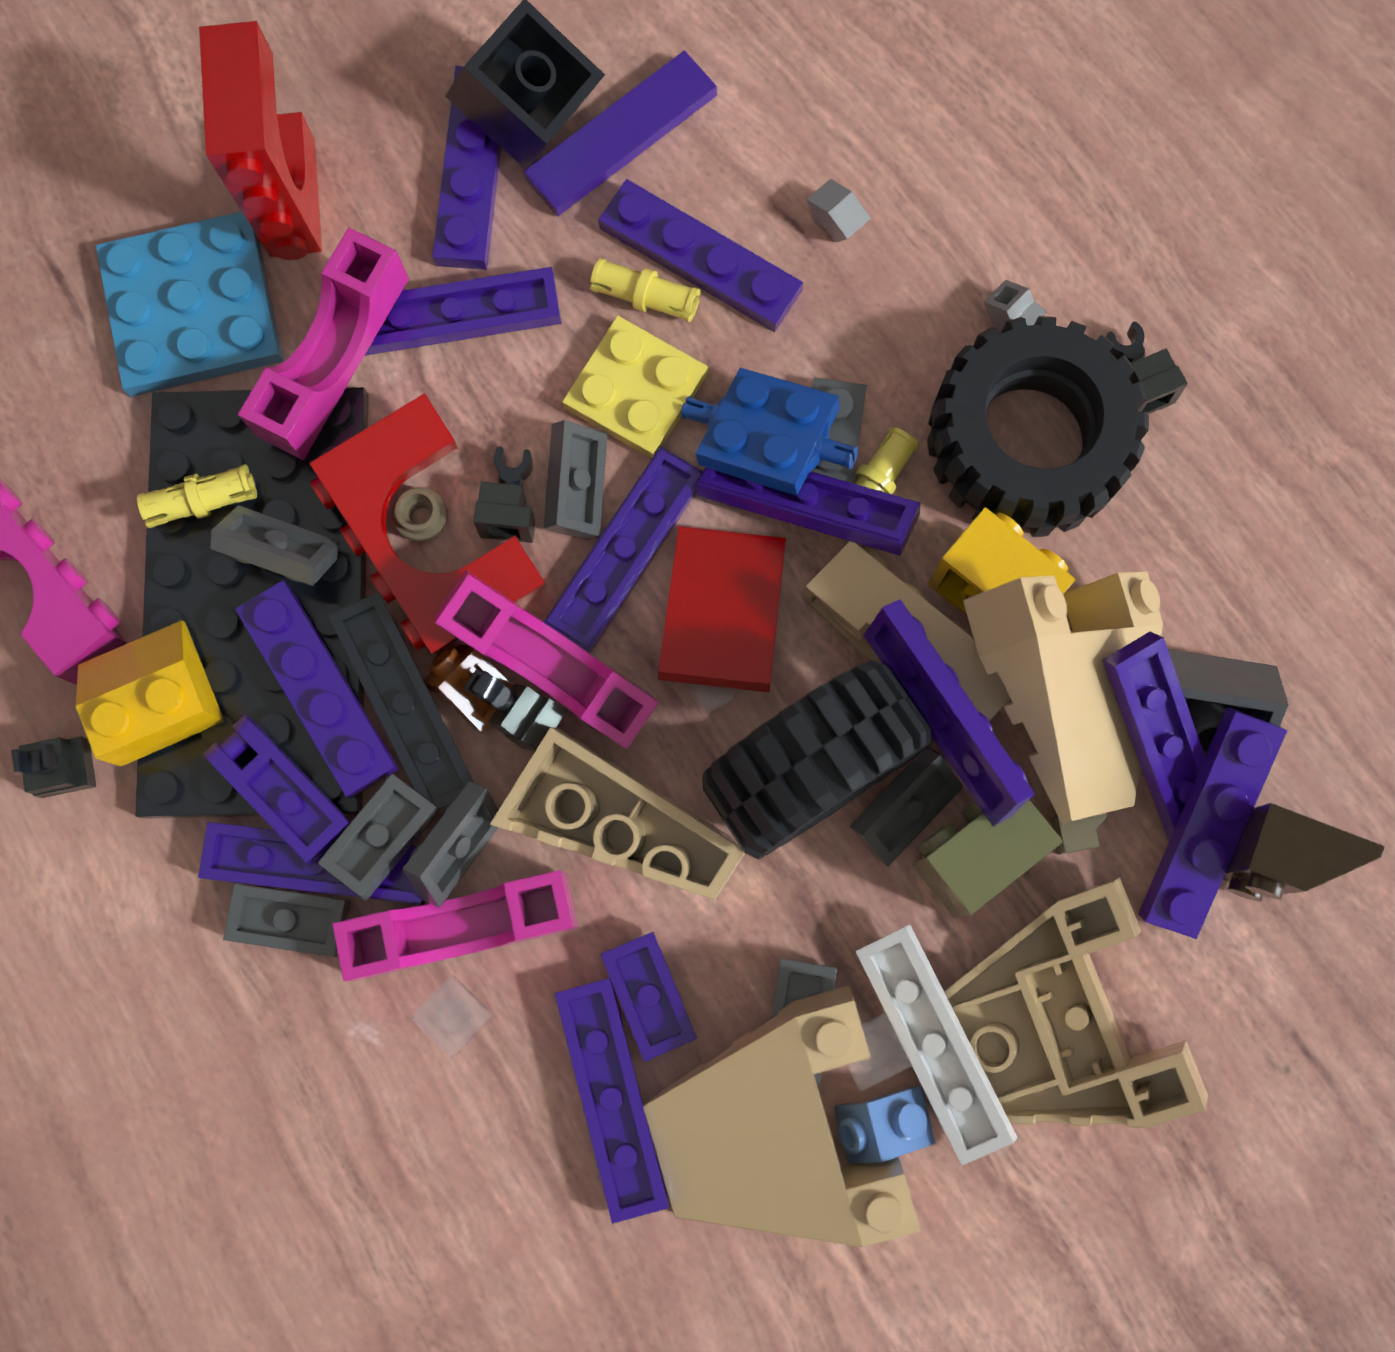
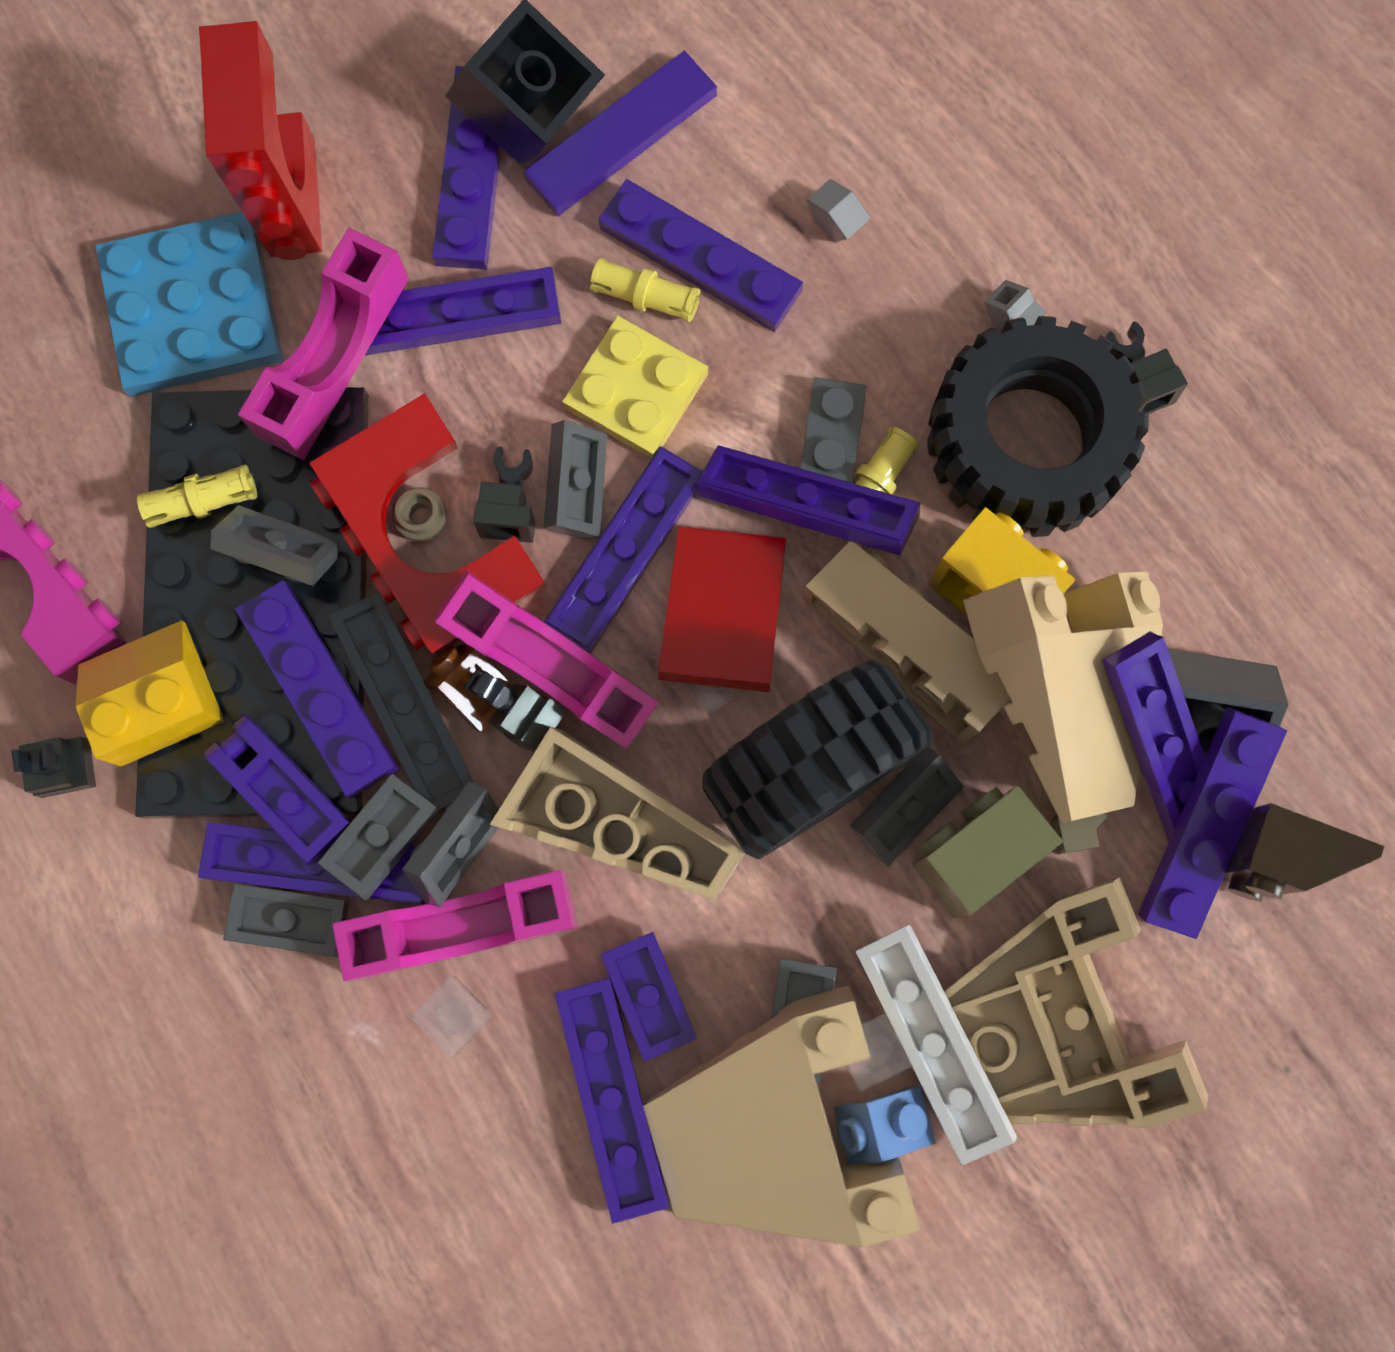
blue plate [681,367,858,496] -> none
dark purple plate [863,599,1035,827] -> none

